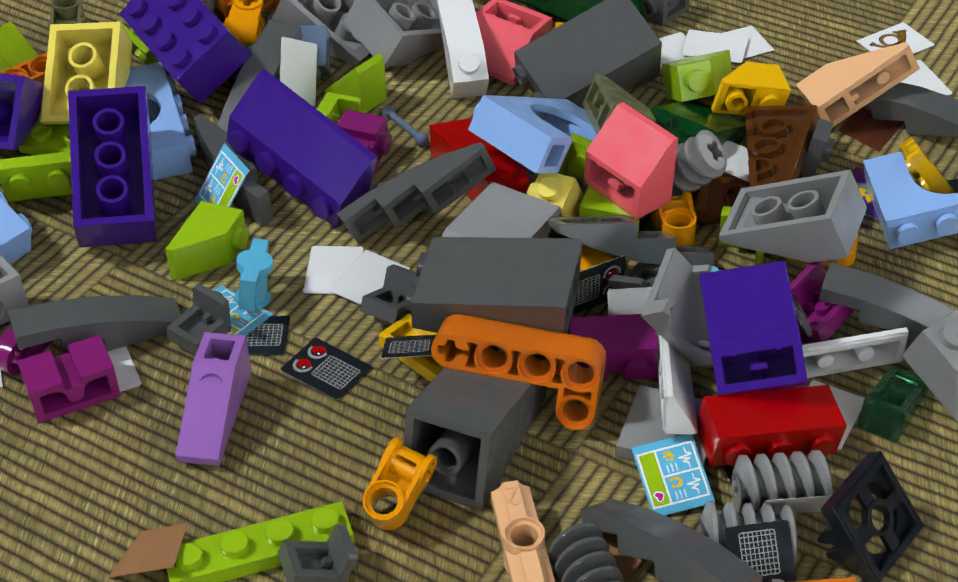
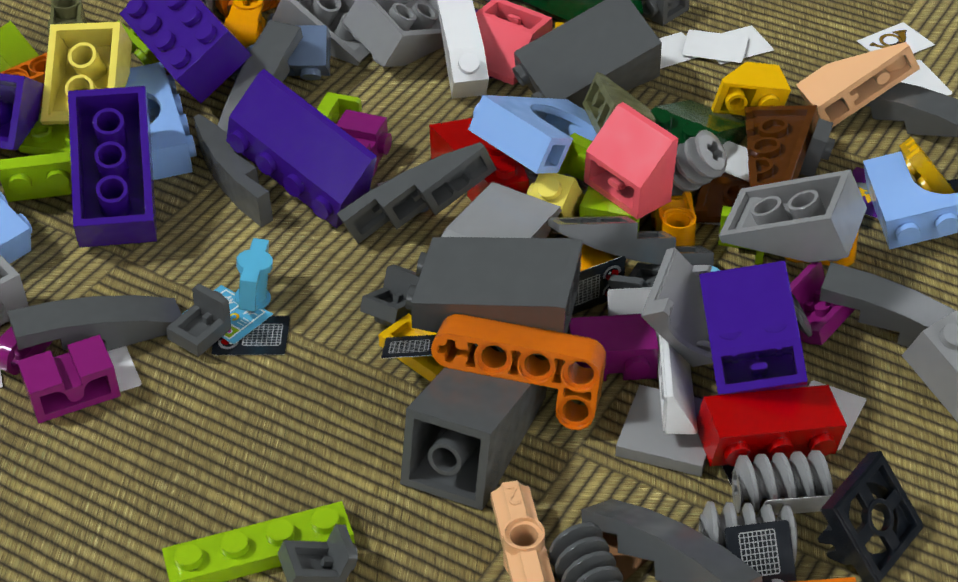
medium nougat sticker [107,523,188,578] -> none
lime slope [165,201,249,280] -> none
medium lavender slope [176,332,252,466] -> none
sticker [195,143,249,207] -> none
white sticker [280,37,317,106] -> none
black sticker [281,338,372,400] -> none
white sticker [303,246,363,294] -> none
lime slope [324,53,387,113] -> none
white sticker [329,250,410,305] -> none
light orange piece [363,437,438,531] -> none
sand blue hinge [382,106,429,147] -> none
sticker [631,434,715,516] -> none
lime slope [662,50,732,102] -> none
white slope [802,327,909,378] -> none
copper sticker [839,108,905,152] -> none
clear green slope [858,365,929,442] -> none

